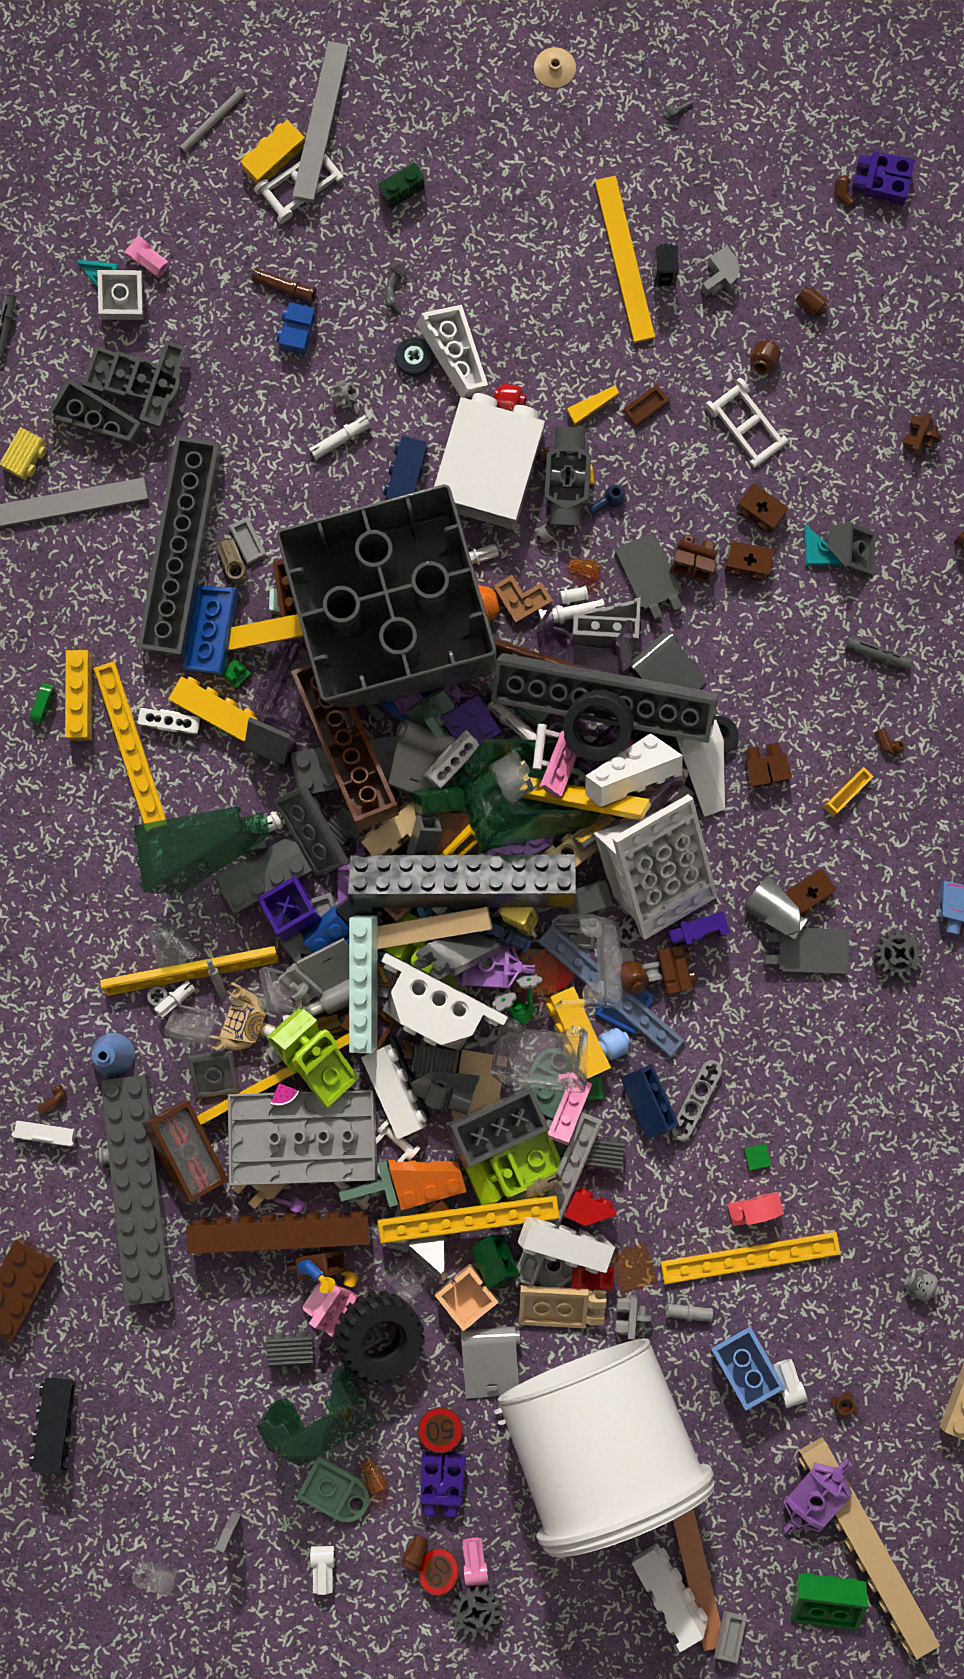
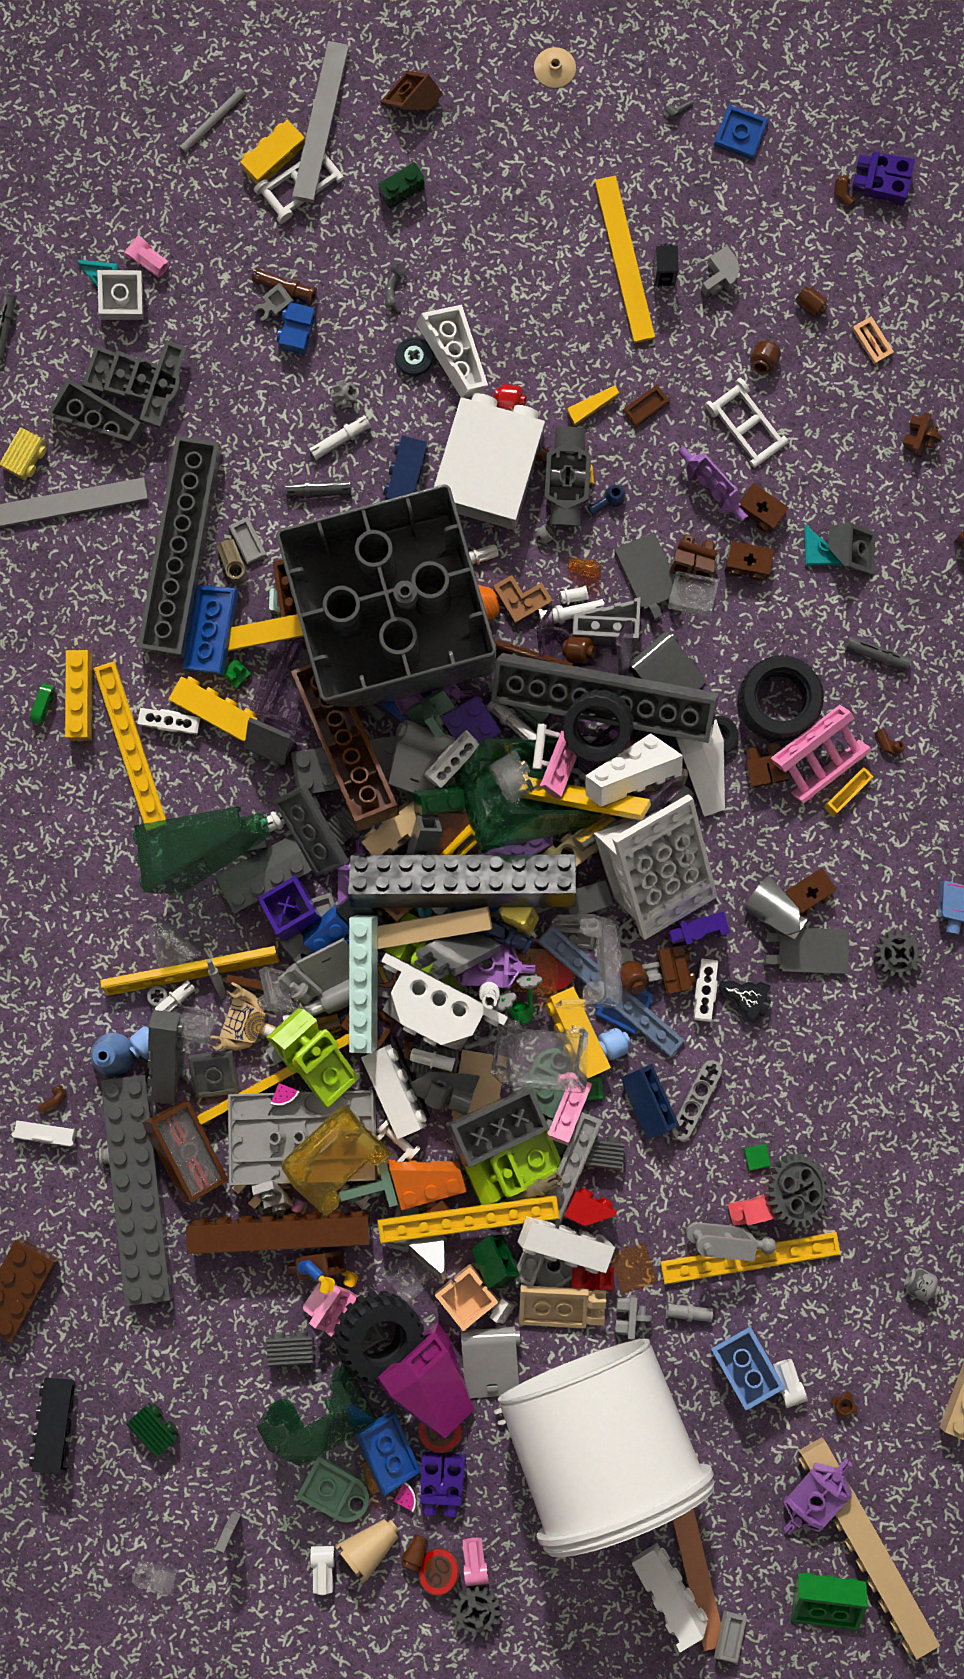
none -> dark green brick [126,1402,179,1458]
none -> light blue head [129,1026,150,1059]
none -> dark grey wedge [147,1010,186,1104]
none -> reddish brown tile [226,974,273,992]
none -> light grey slope [252,1180,293,1214]
none -> light grey plate [253,283,293,320]
none -> clear yellow windscreen [282,1106,393,1217]
none -> dark grey pin [285,480,351,498]
none -> tan cone [335,1519,399,1584]
none -> blue tile [355,1410,421,1496]
none -> magenta wedge [376,1322,474,1439]
none -> reddish brown slope [380,70,443,110]
none -> dark grey brick [394,581,418,609]
none -> dark pink tile [394,1481,416,1512]
none -> white axle [410,1048,455,1072]
none -> white pin [479,982,500,1009]
none -> white plate [489,1298,515,1324]
none -> reddish brown head [562,635,596,665]
none -> clear tile [668,571,719,617]
none -> medium lavender plate [677,446,748,522]
none -> light grey piece [686,1222,776,1261]
none -> white piece [693,958,718,1022]
none -> blue tile [713,105,769,160]
none -> black rock [718,981,771,1025]
none -> black tyre [737,655,824,742]
none -> dark grey gear [763,1154,830,1227]
none -> bright pink fence [771,705,872,804]
none -> light nougat tile [852,316,894,365]

